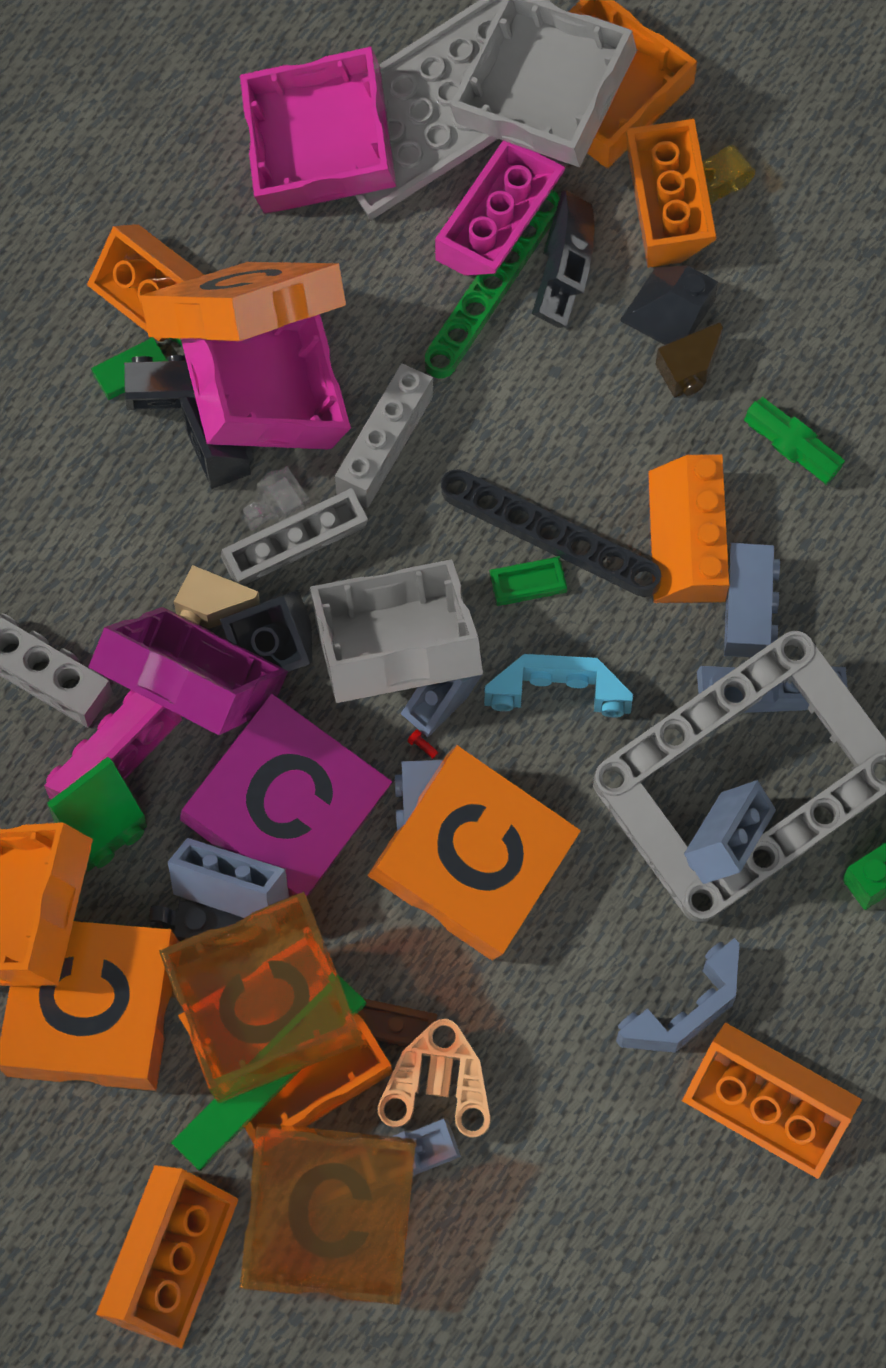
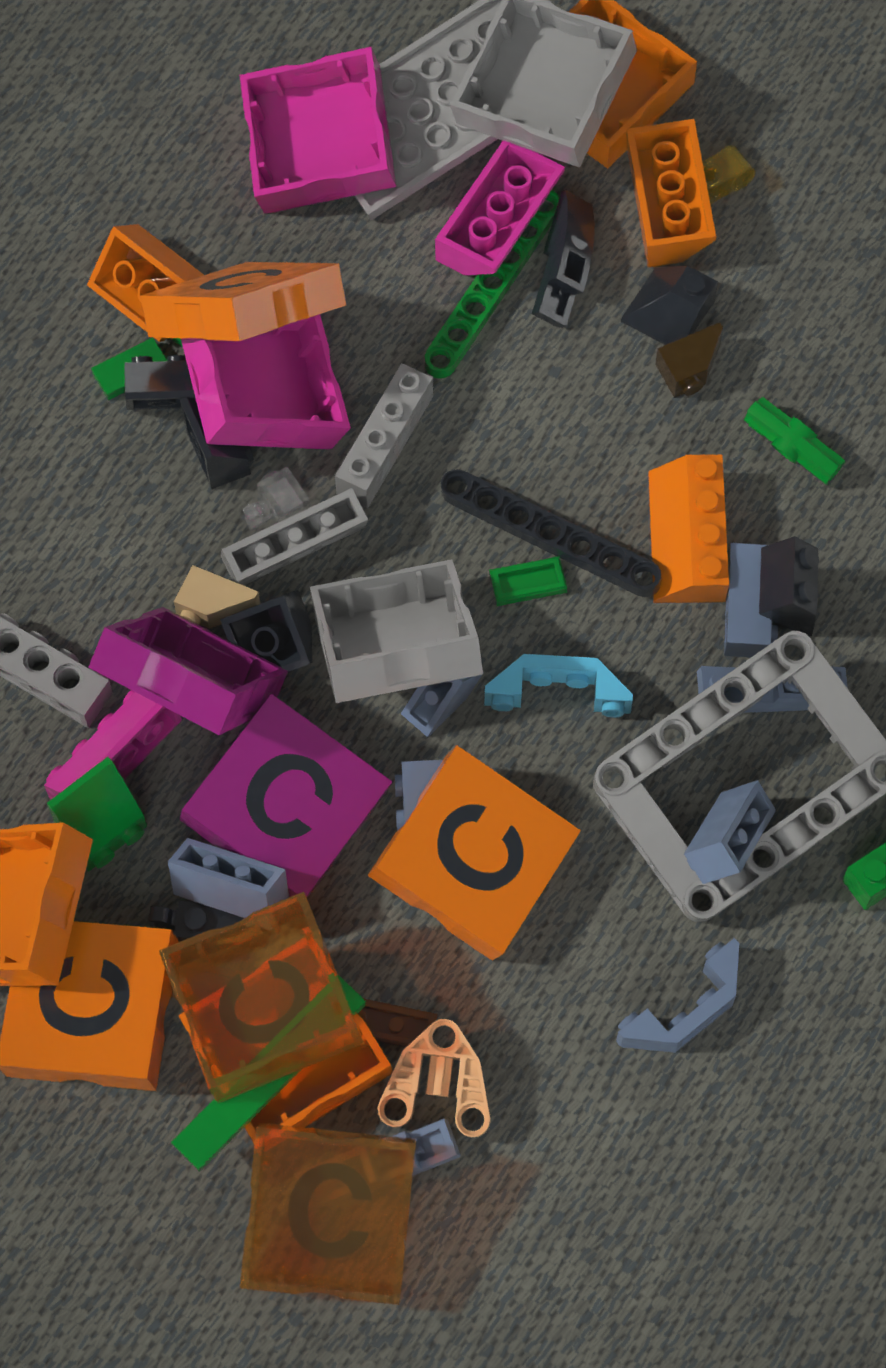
orange slope [96,1165,239,1349] -> none
red piece [407,729,439,759] -> none
orange slope [682,1022,862,1179] -> none
none -> black slope [759,536,819,636]

